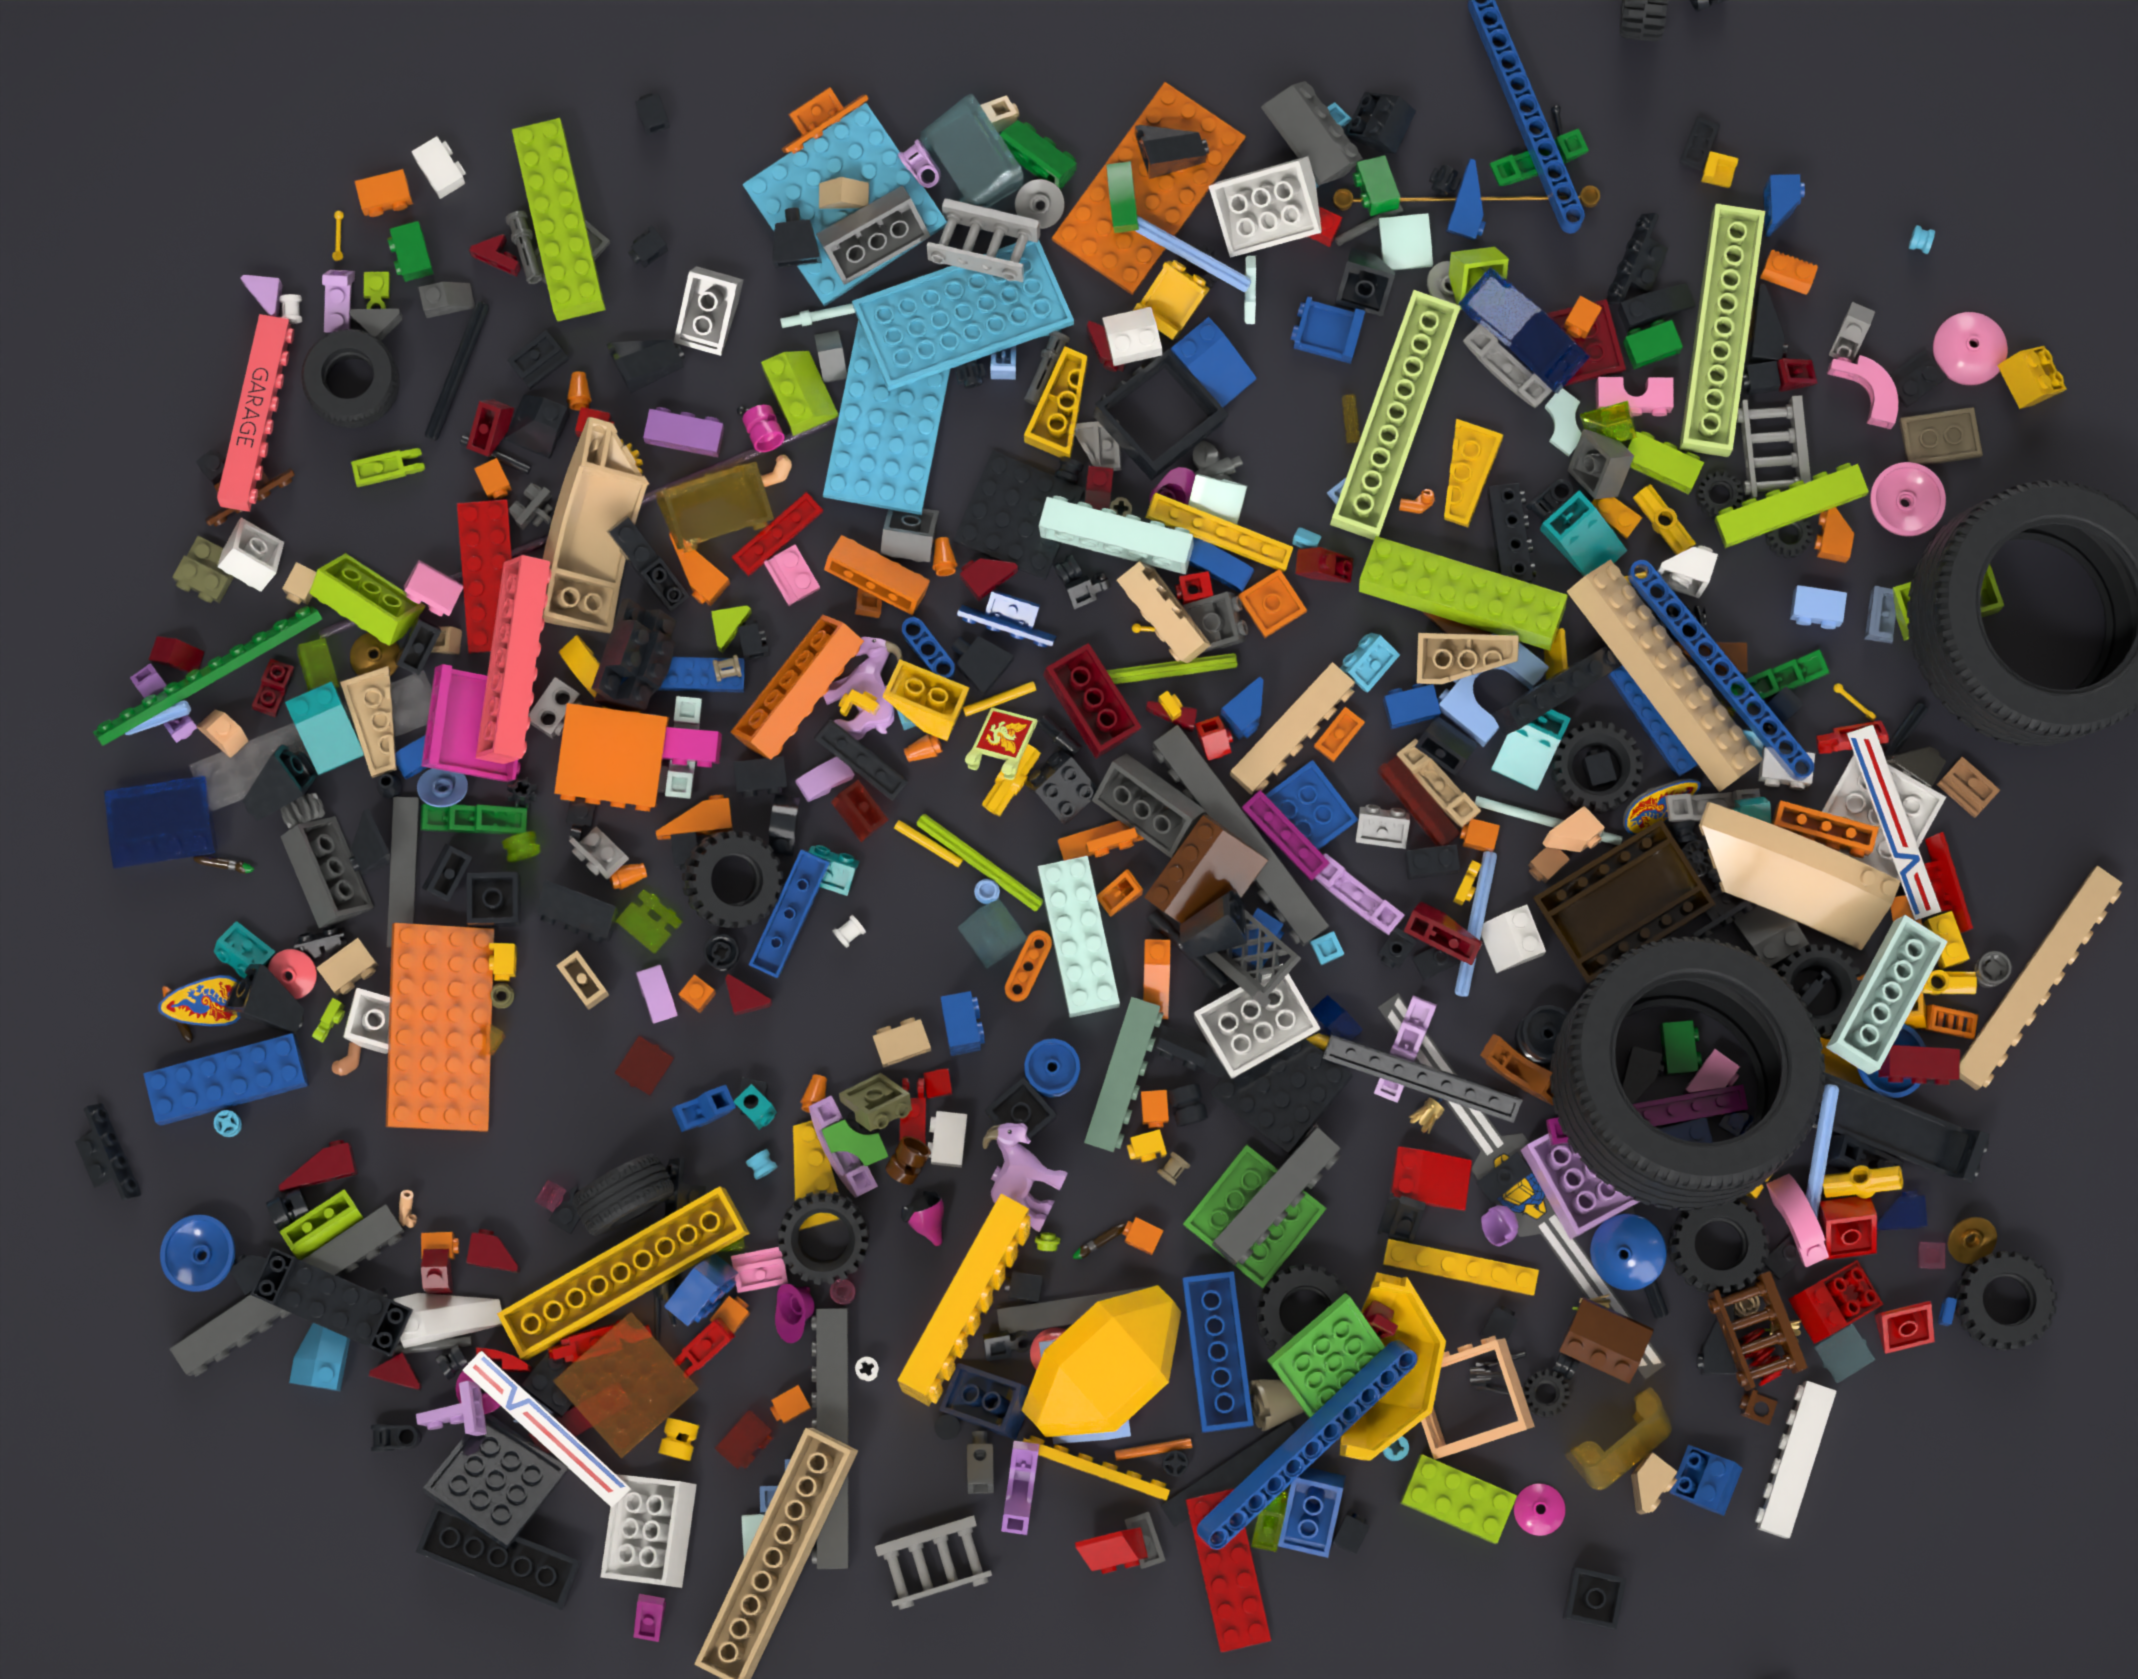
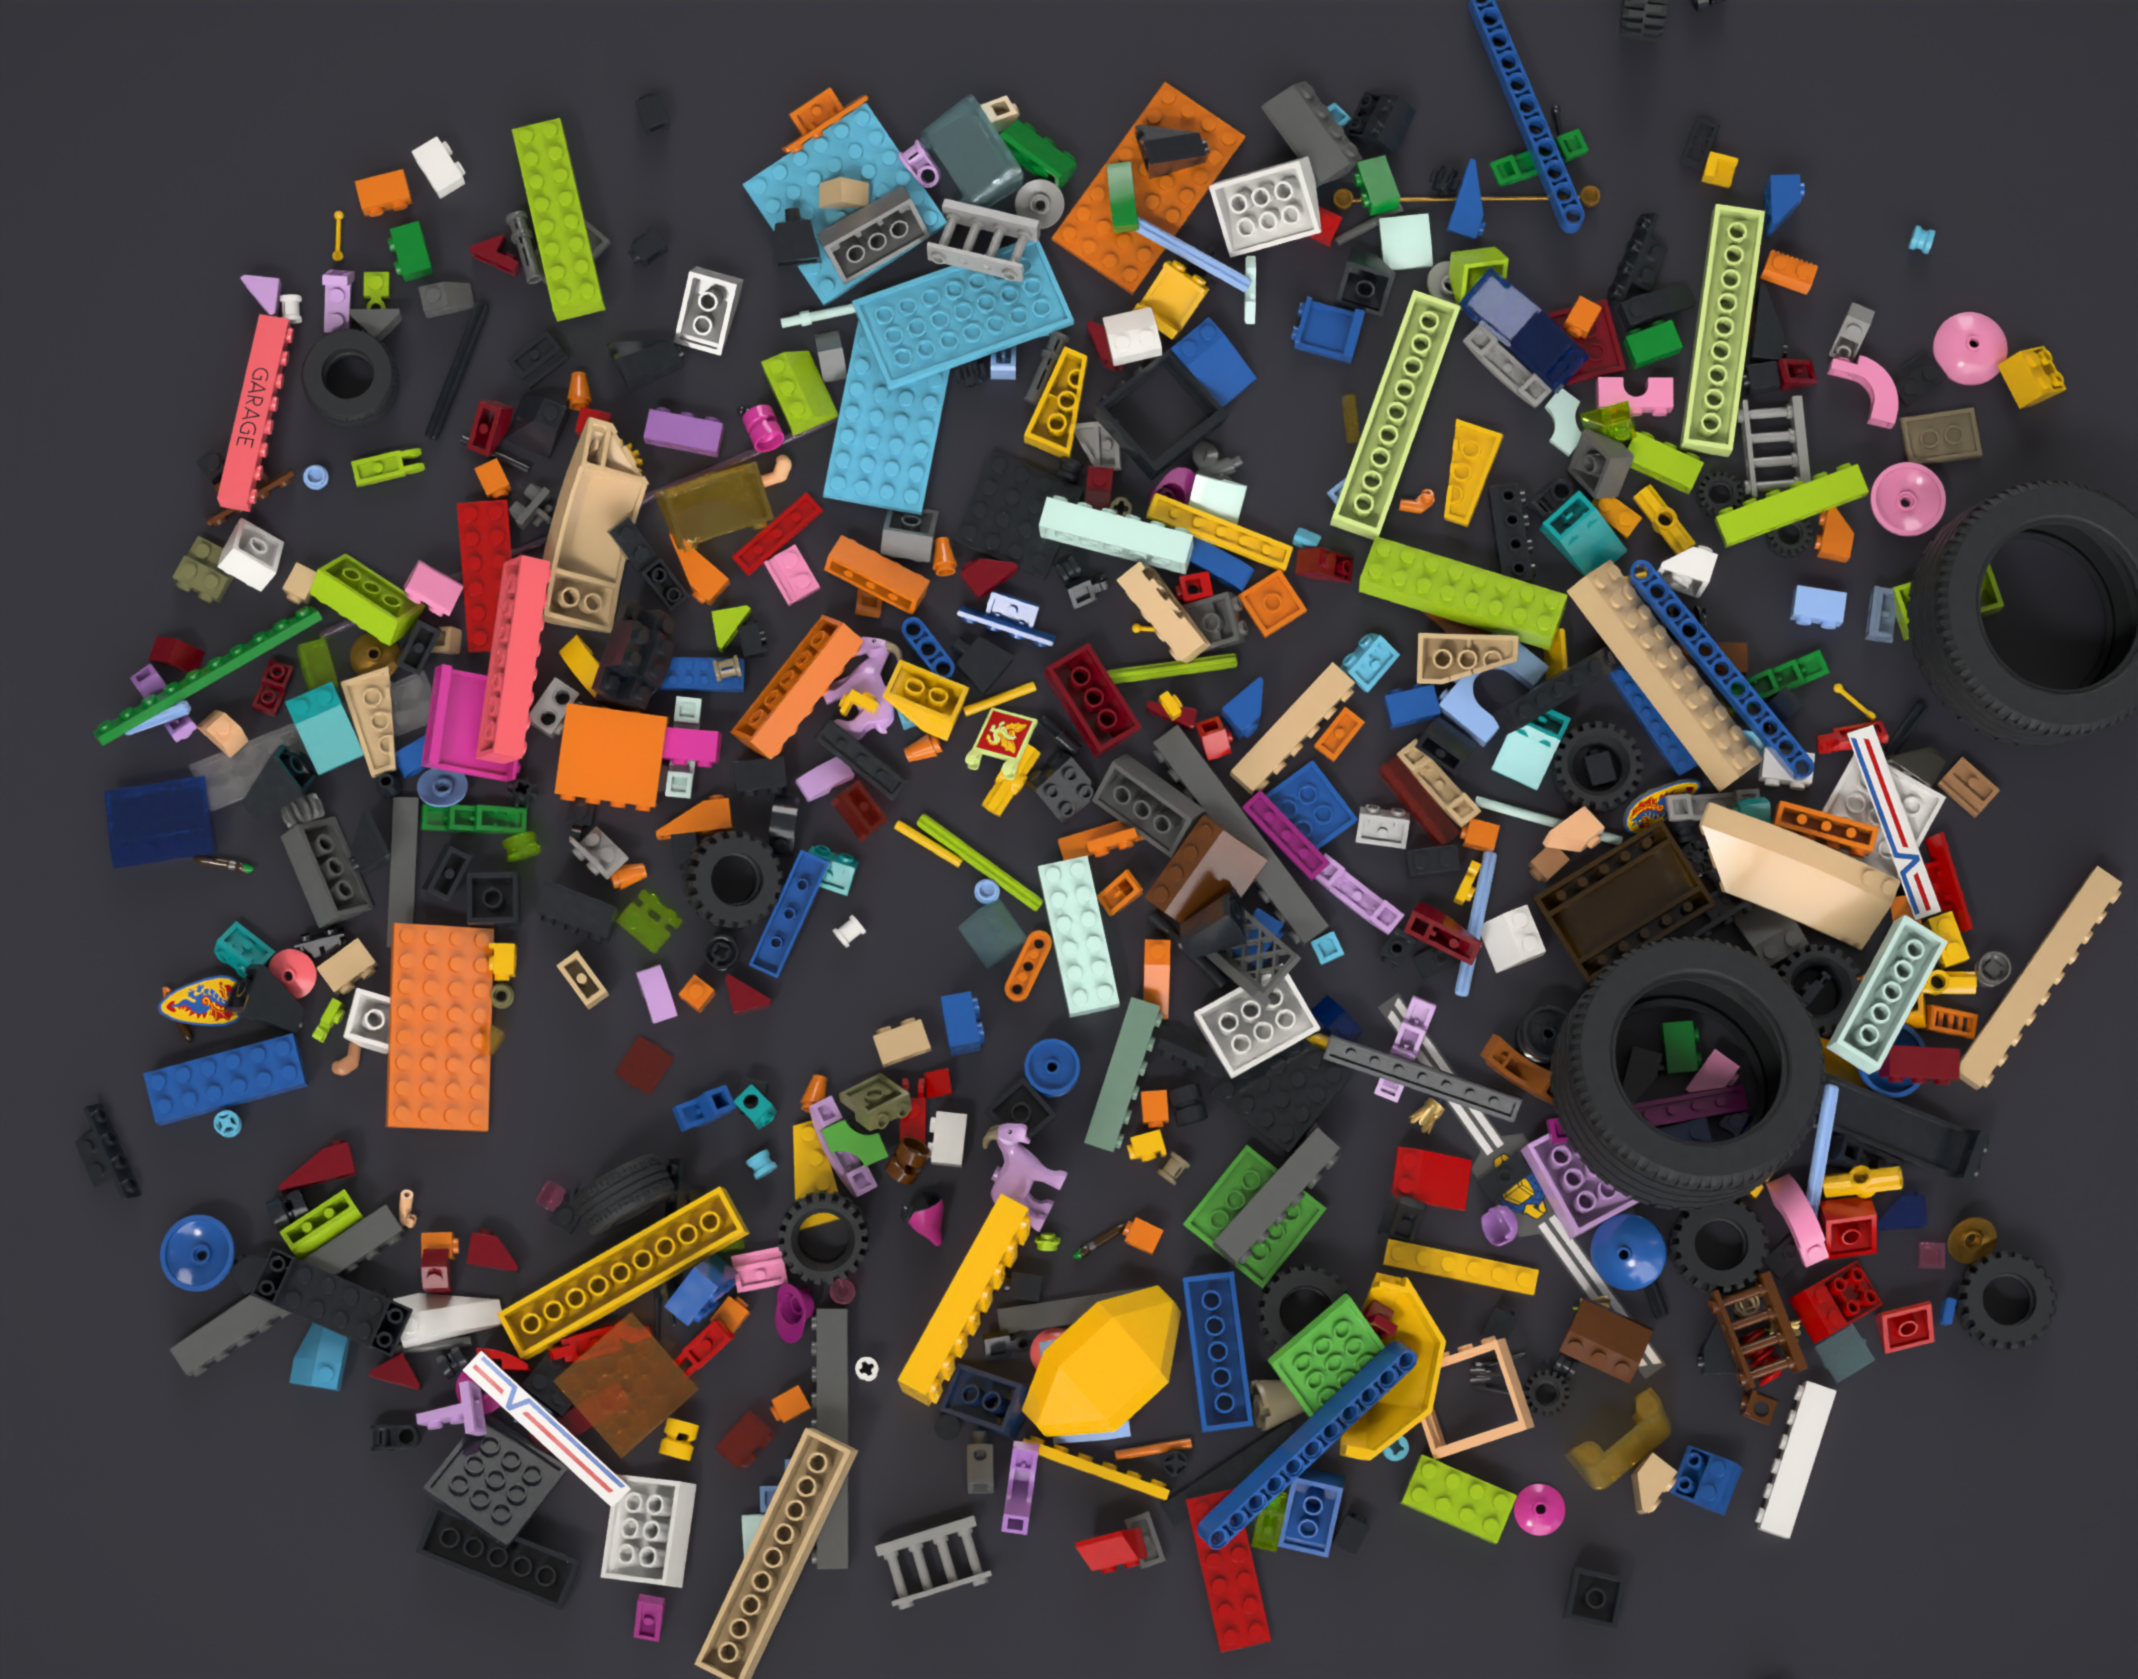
none -> light blue plate [303,465,329,490]

